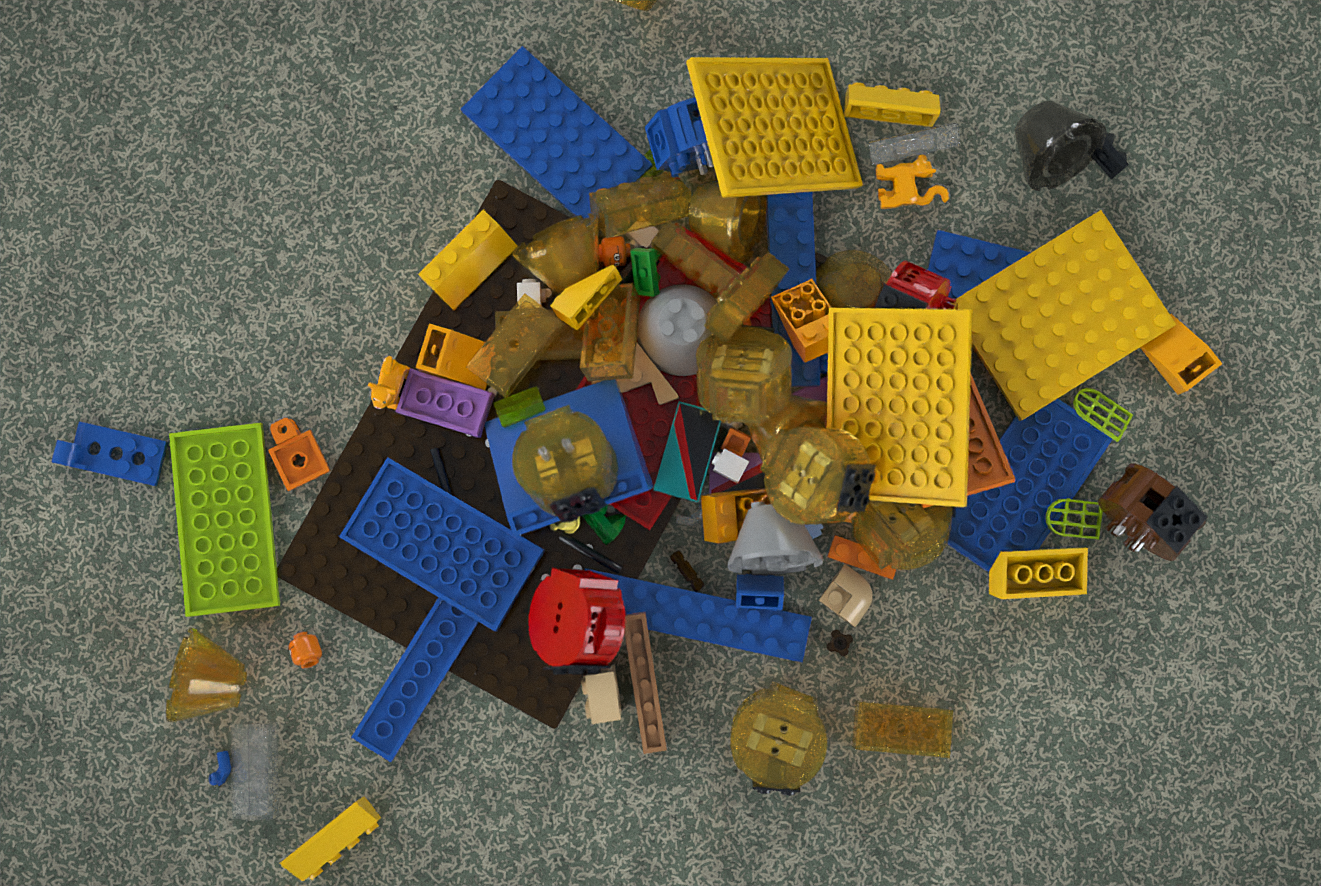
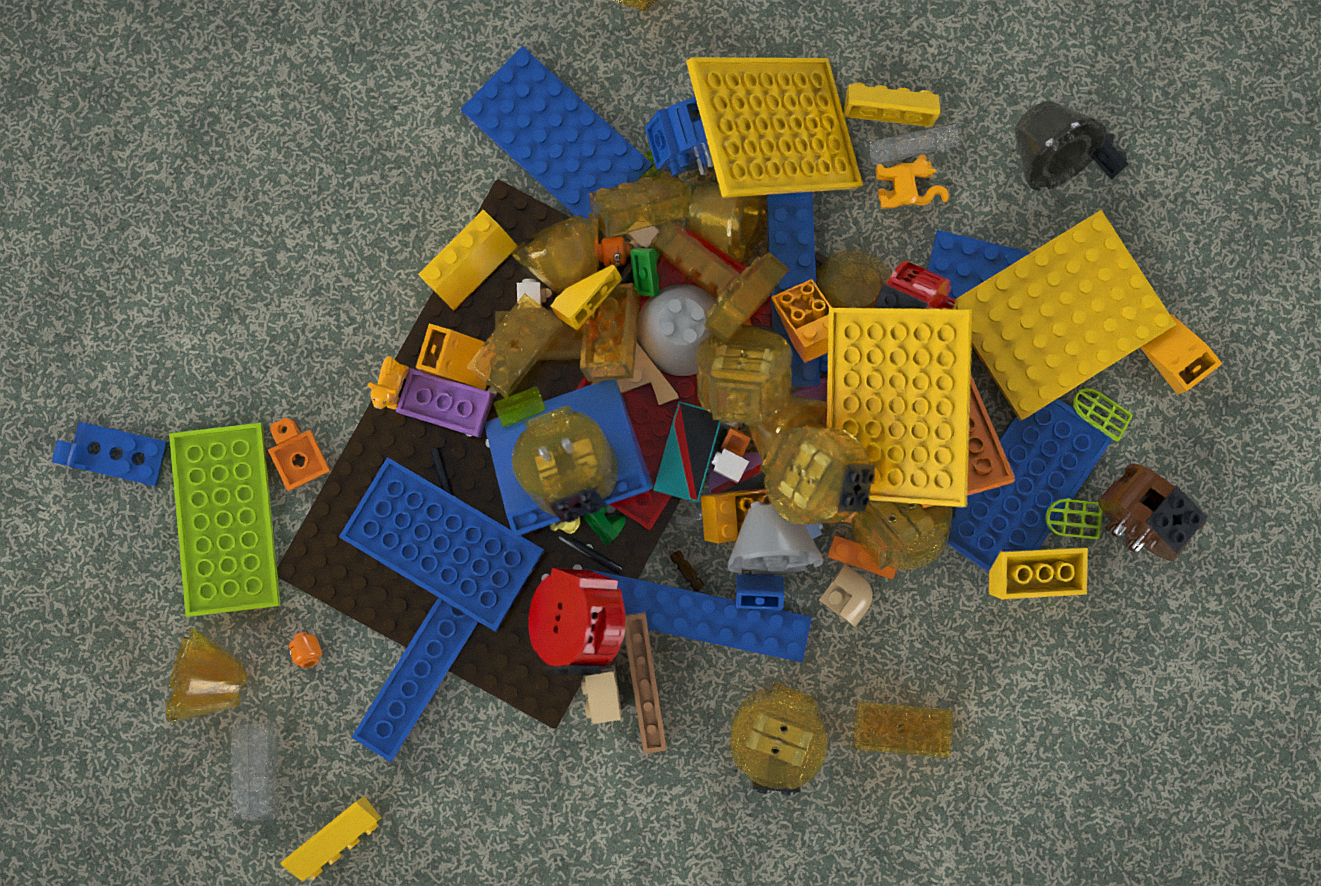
blue arm [209,751,232,786] -> none
dark brown plate [827,630,853,656] -> none

